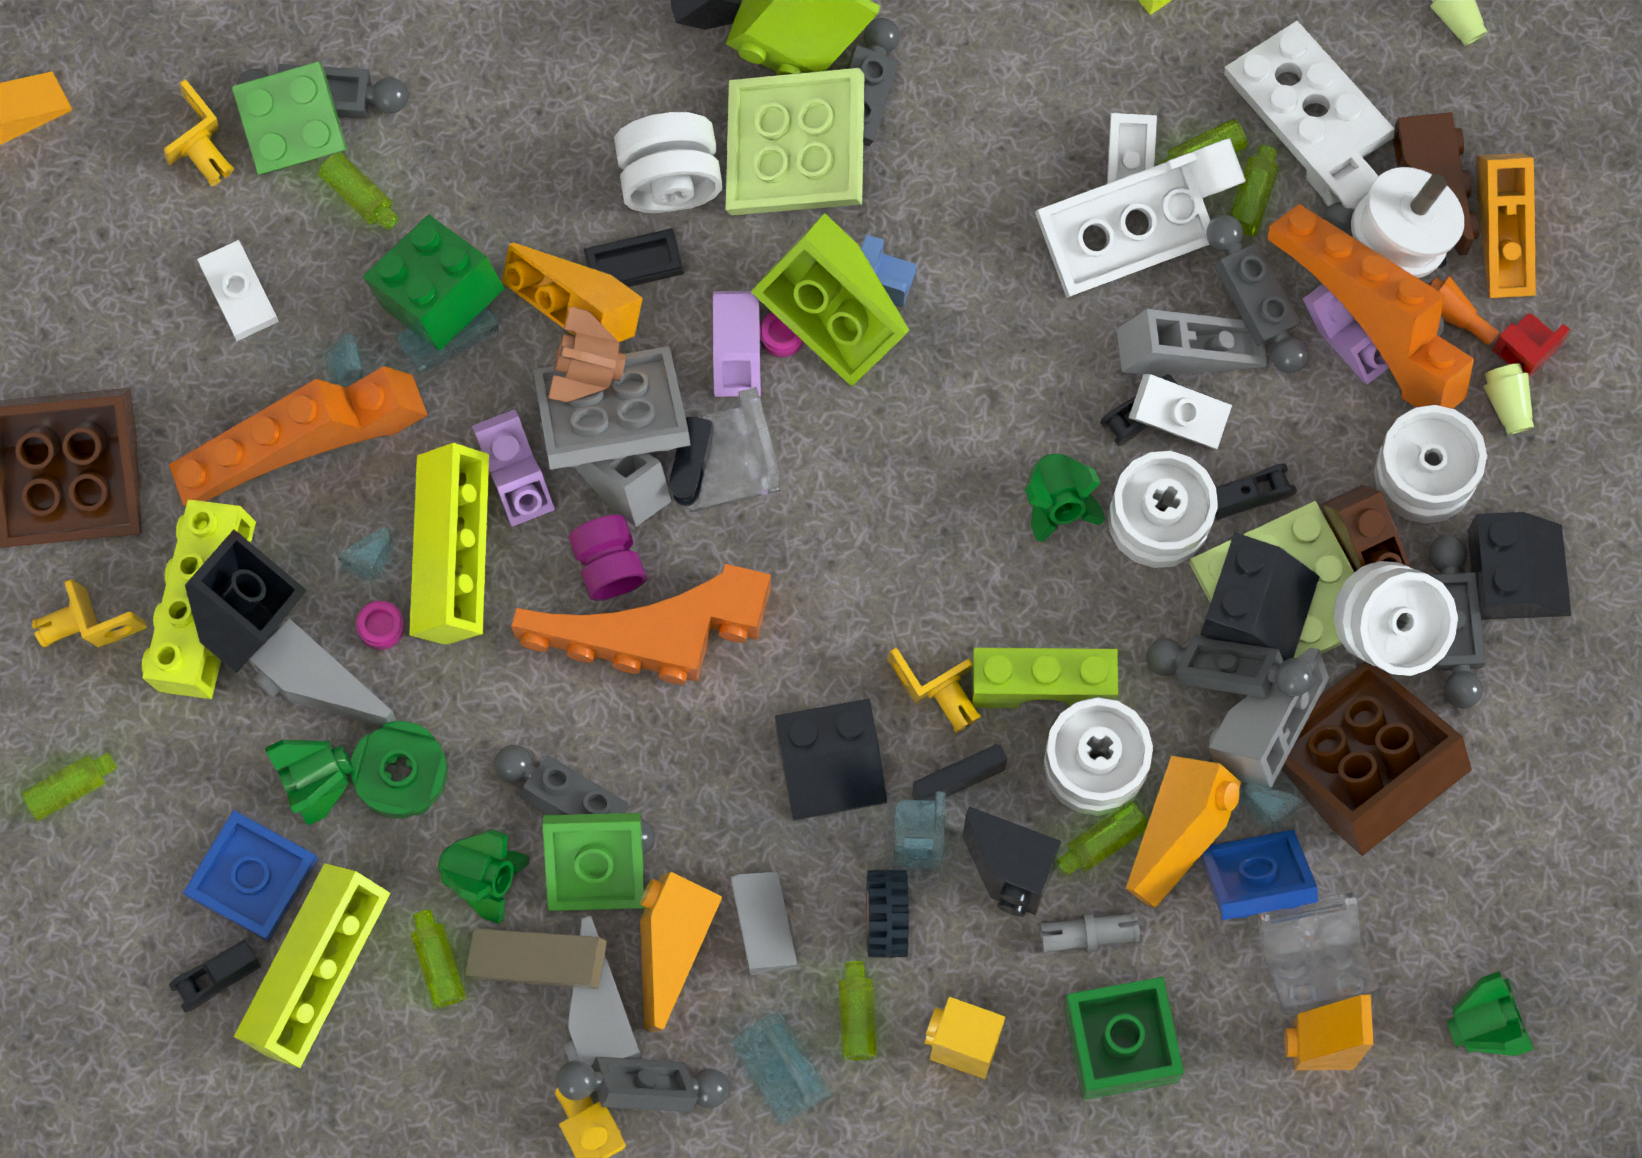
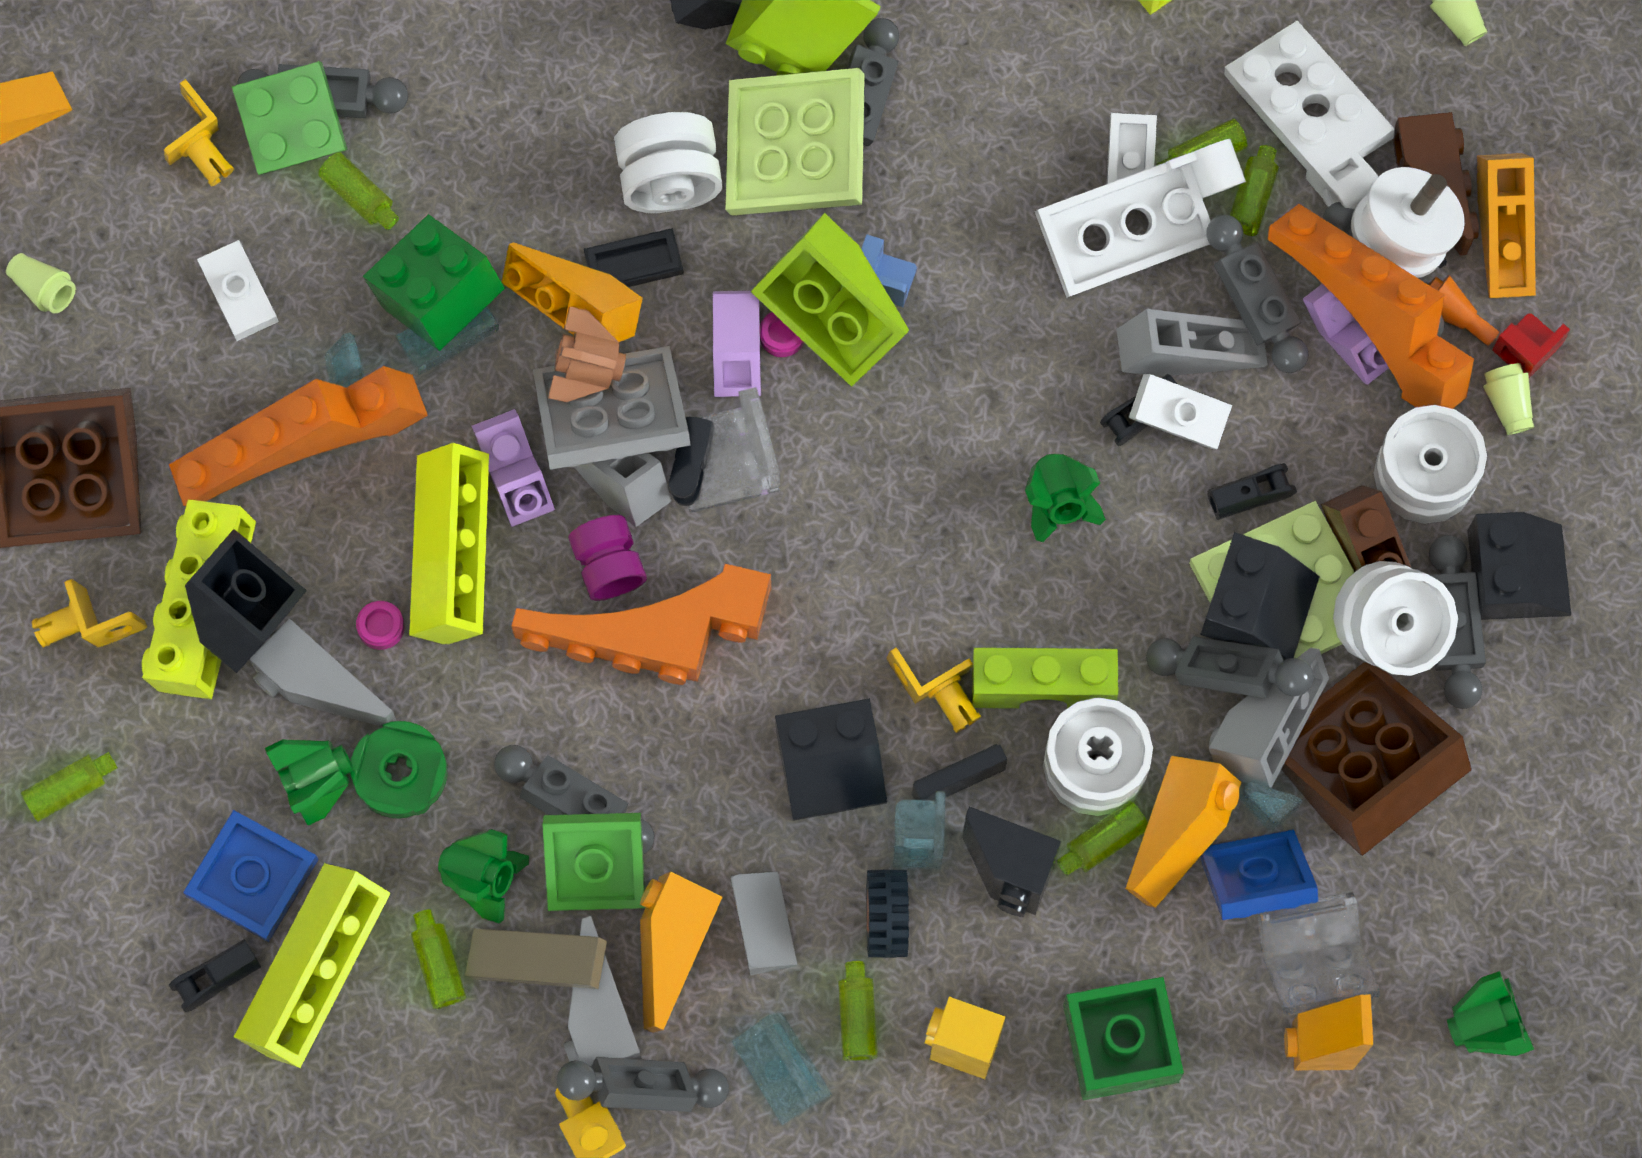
clear light blue slope [338,527,395,583] -> none
light grey pin [1039,911,1140,954] -> none
white wheel [1108,451,1218,568] -> none
none -> yellowish green cone [6,253,76,313]

